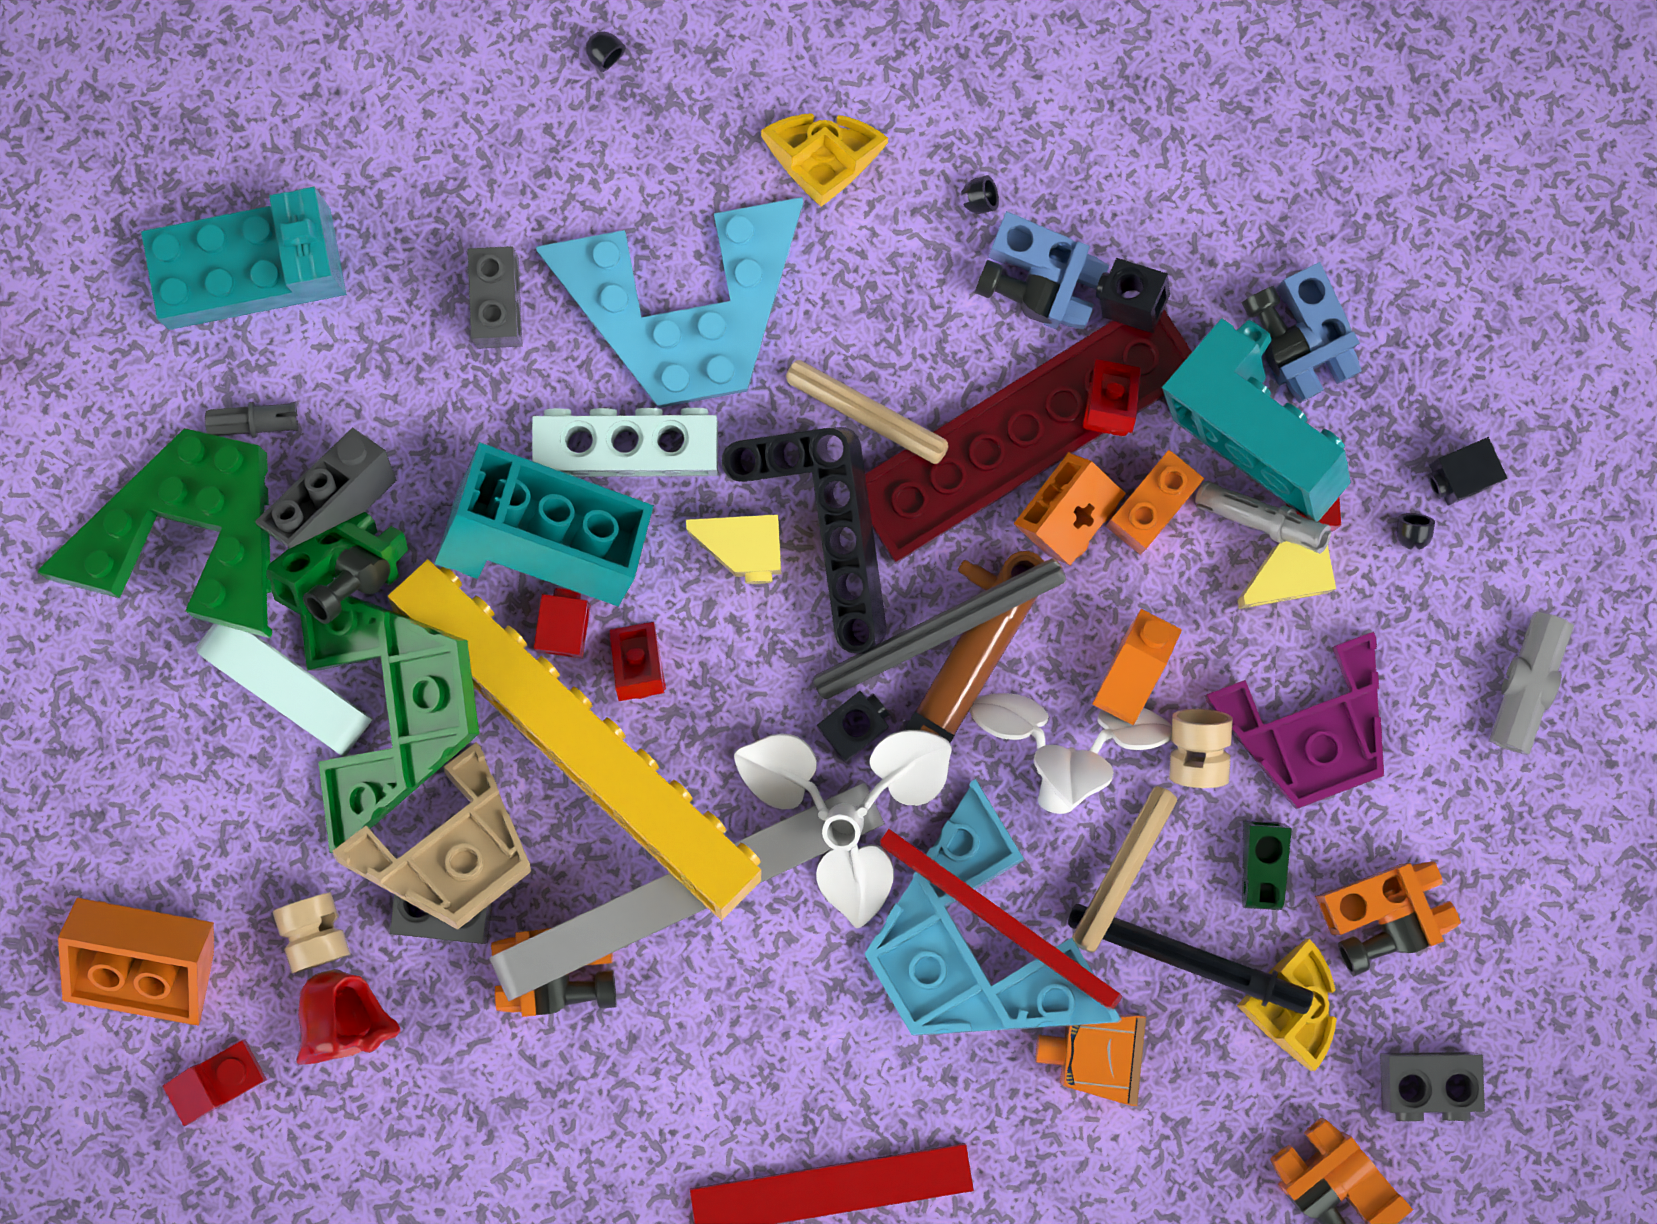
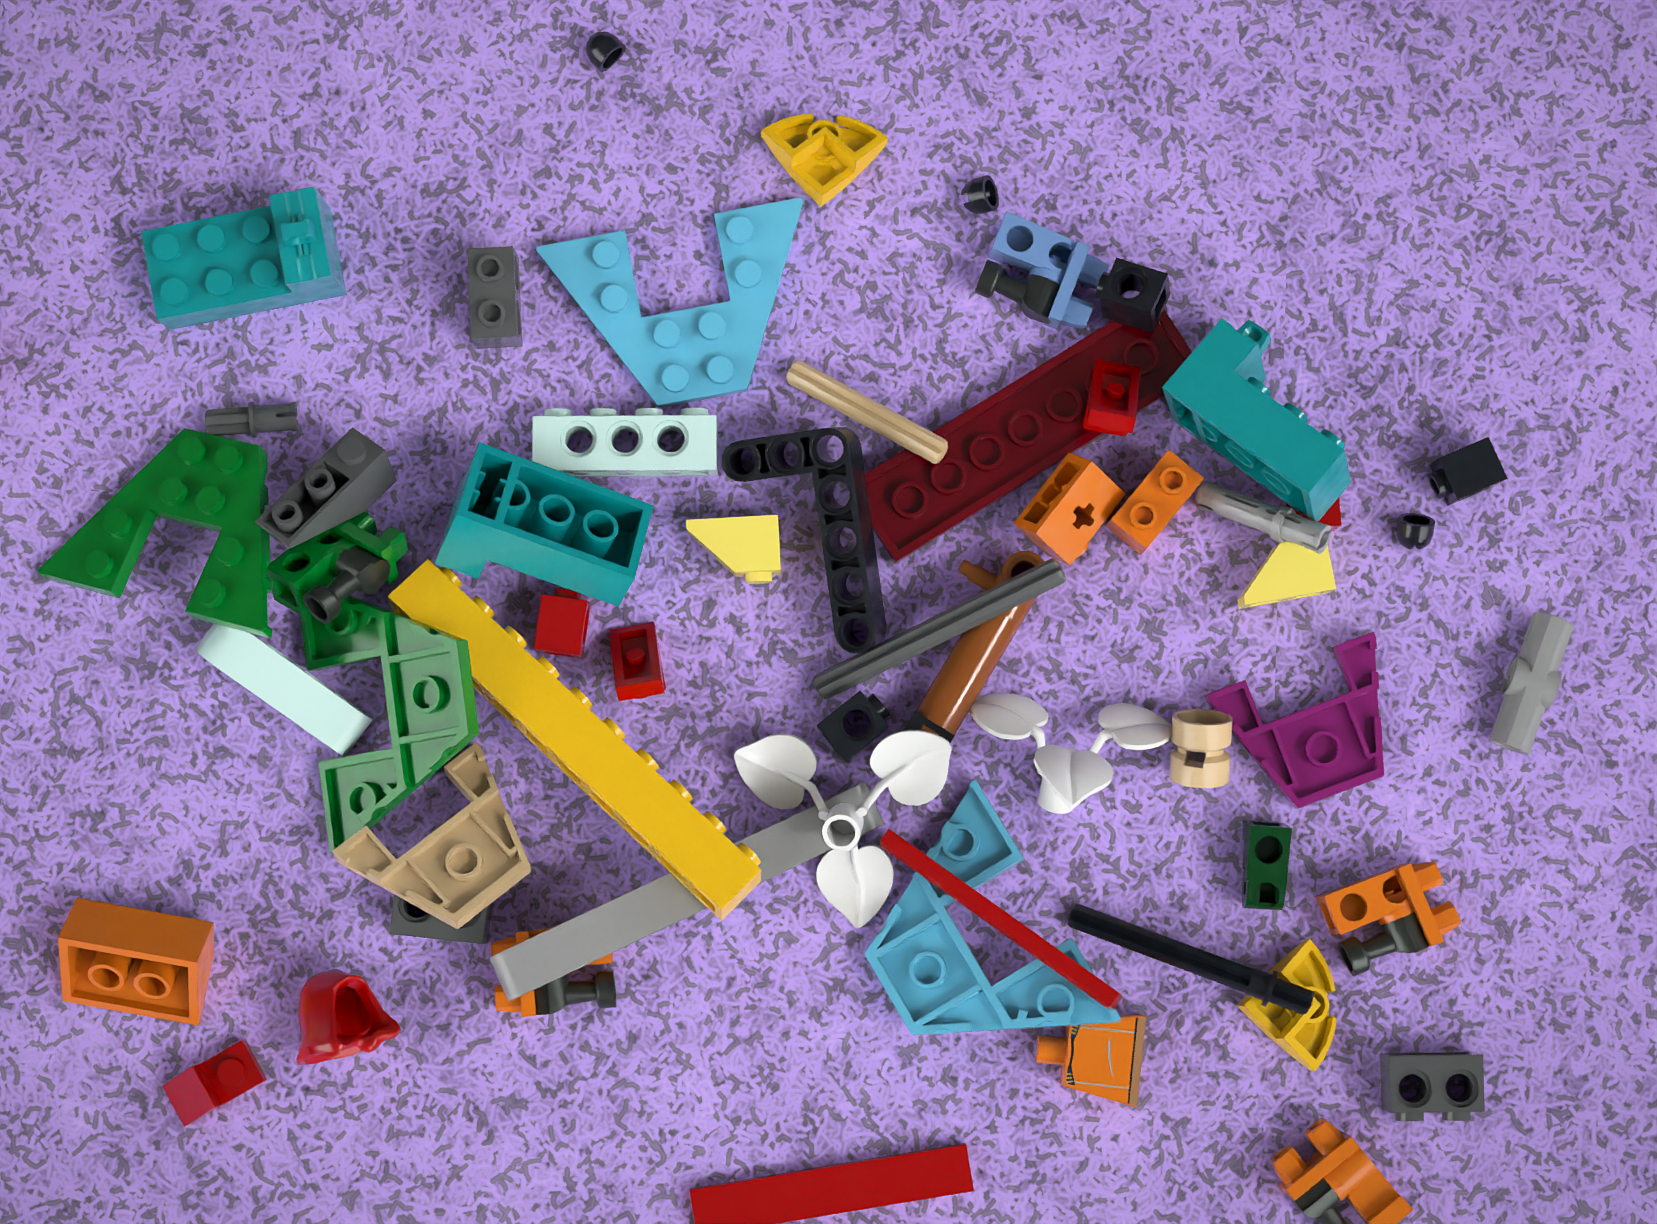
tan wheel [272,892,351,974] -> none
tan axle [1072,786,1177,953] -> none
orange slope [1092,609,1182,725] -> none
medium blue hips [1241,262,1362,403] -> none

